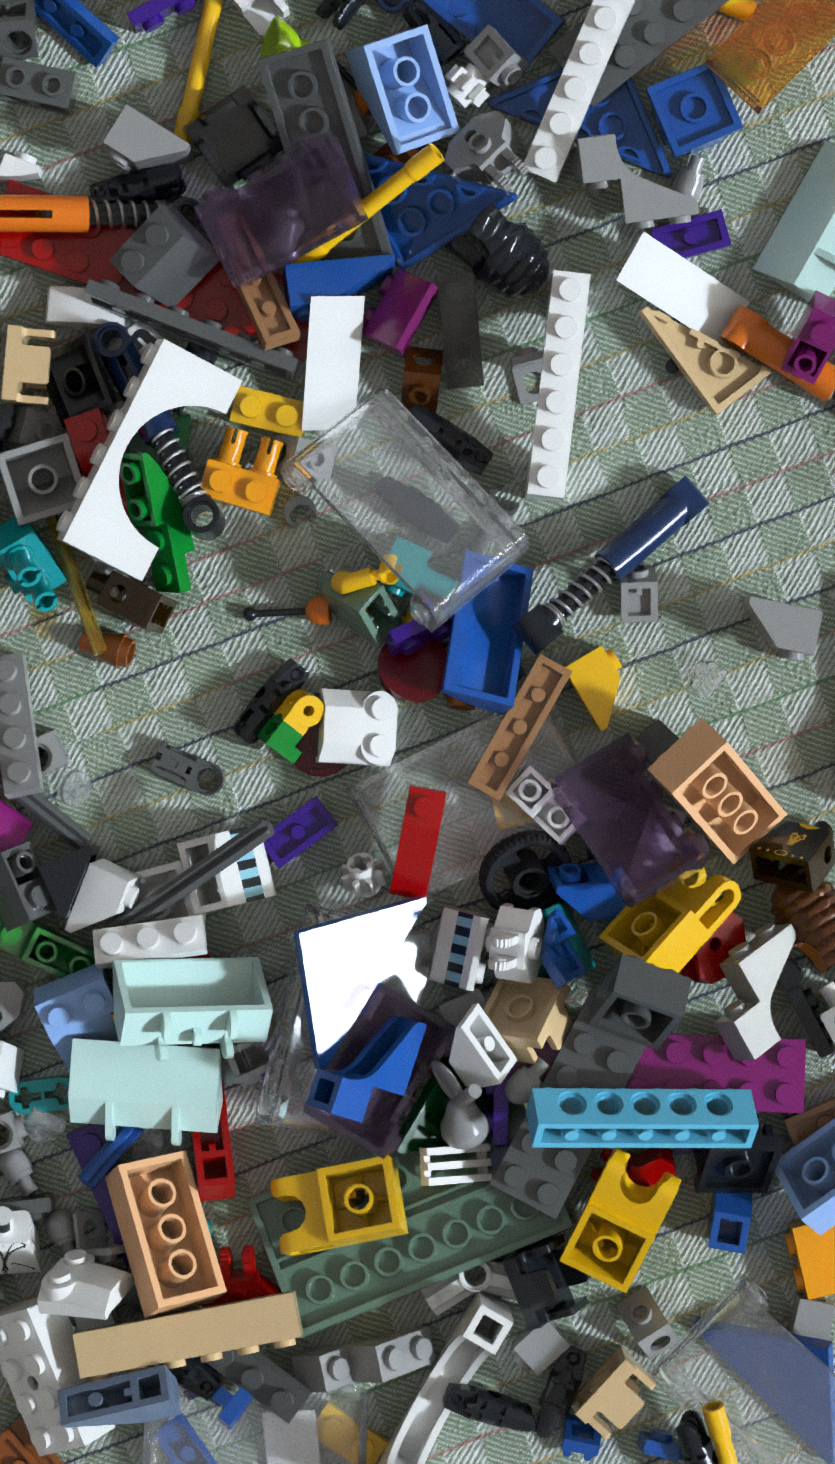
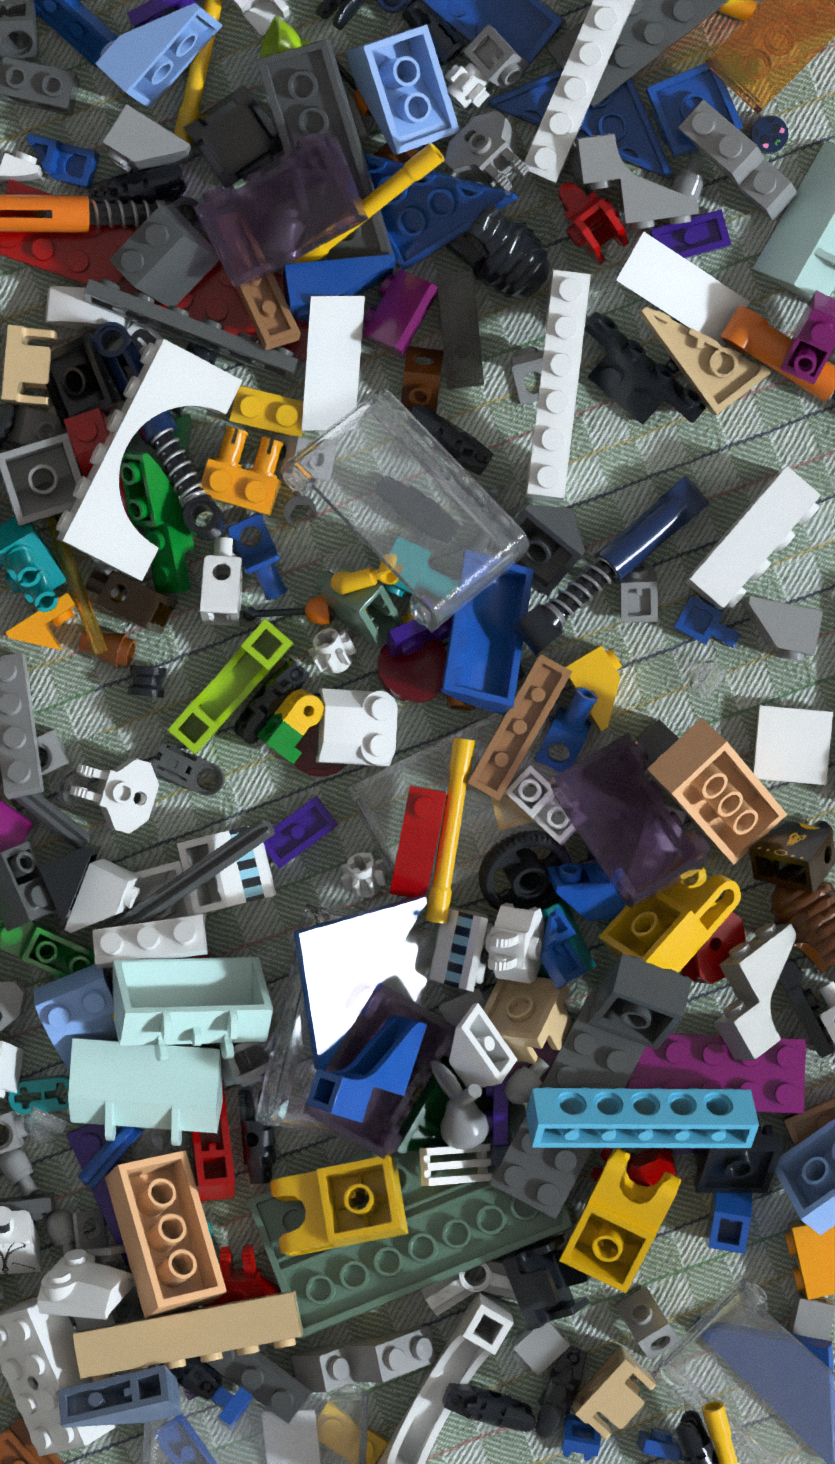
none -> light orange slope [5,592,79,650]
none -> blue slope [27,134,100,189]
none -> white hinge [69,758,159,834]
none -> light blue slope [95,3,223,109]
none -> black wheel [128,665,167,698]
none -> lime arch [168,618,294,754]
none -> white torso [200,537,243,627]
none -> blue bracket [227,513,287,600]
none -> black hinge [238,1089,276,1184]
none -> white gear [308,628,357,673]
none -> yellow piece [425,737,476,924]
none -> dark grey slope [491,505,585,596]
none -> blue bracket [535,687,598,775]
none -> red hinge [558,181,630,265]
none -> black bracket [584,312,706,425]
none -> blue plate [674,595,741,648]
none -> light grey arch [678,100,798,221]
none -> white brick [684,466,821,610]
none -> dark blue tile [750,115,788,154]
none -> white tile [753,705,833,785]

